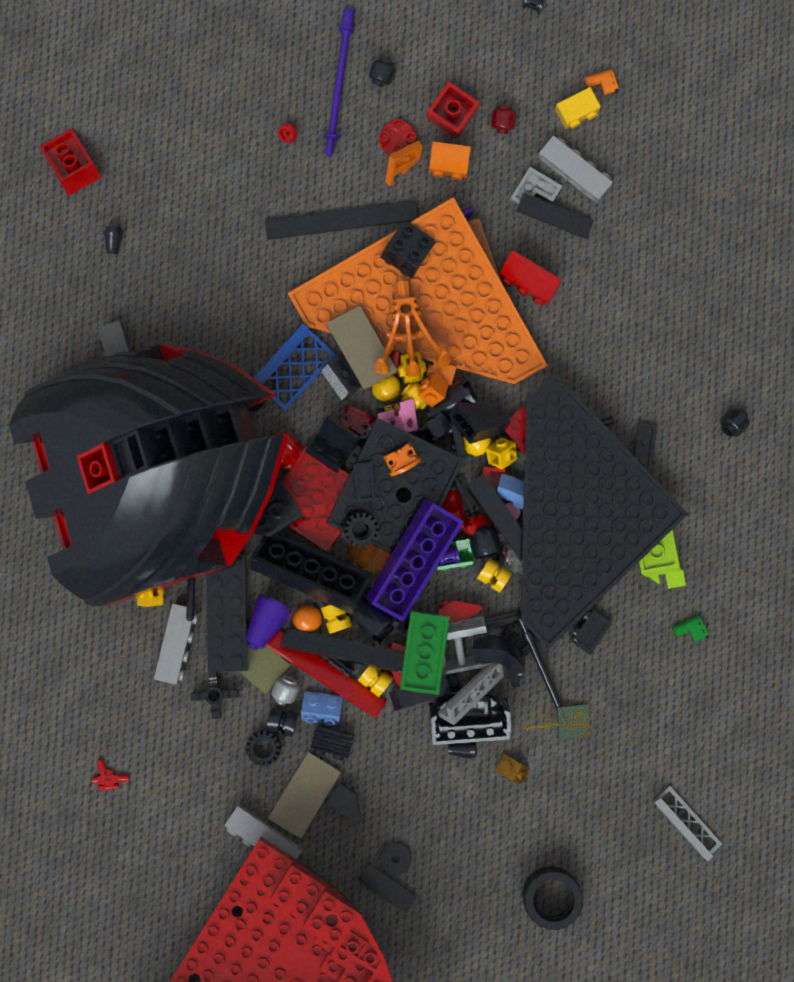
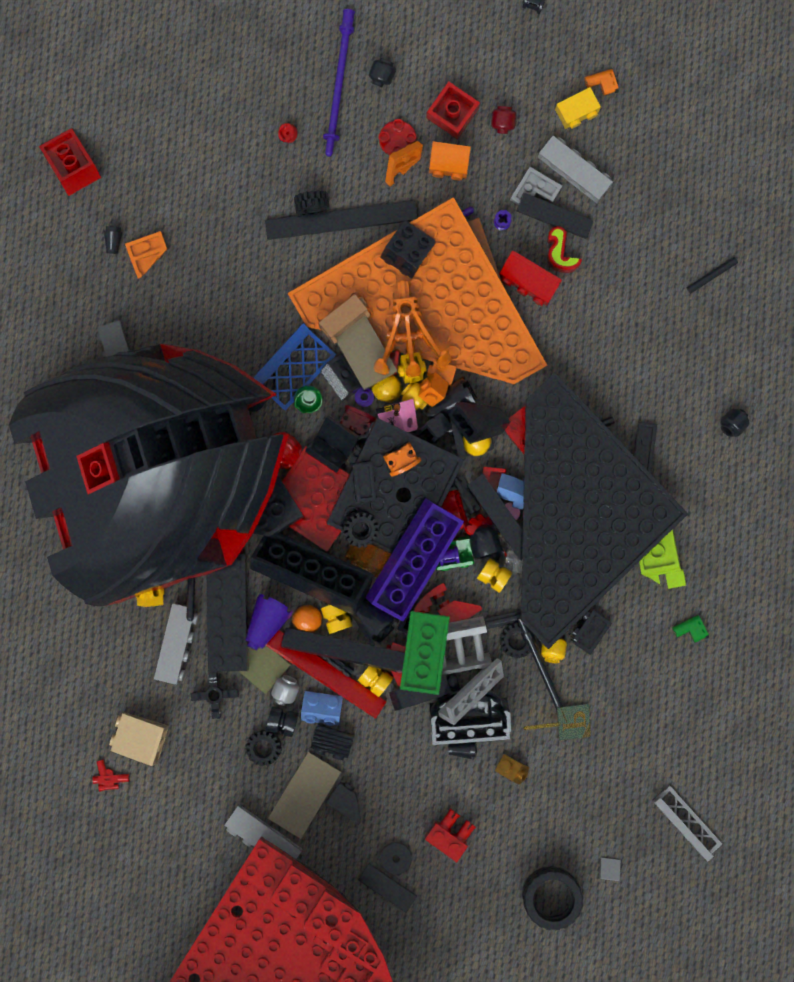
black arch [473,634,525,687] -> none
yellow brick [486,438,518,470] -> none
none -> tan slope [110,712,169,766]
none -> orange wing [125,231,168,279]
none -> black tyre [294,190,330,215]
none -> green hair [294,385,323,413]
none -> medium nougat brick [319,294,371,344]
none -> dark purple plate [355,388,374,407]
none -> red slope [414,583,447,613]
none -> red brick [425,808,476,863]
none -> dark purple bush [494,210,511,231]
none -> yellow head [541,638,567,663]
none -> red animal [547,226,582,273]
none -> light grey slope [599,857,621,881]
none -> black bar [686,257,738,294]

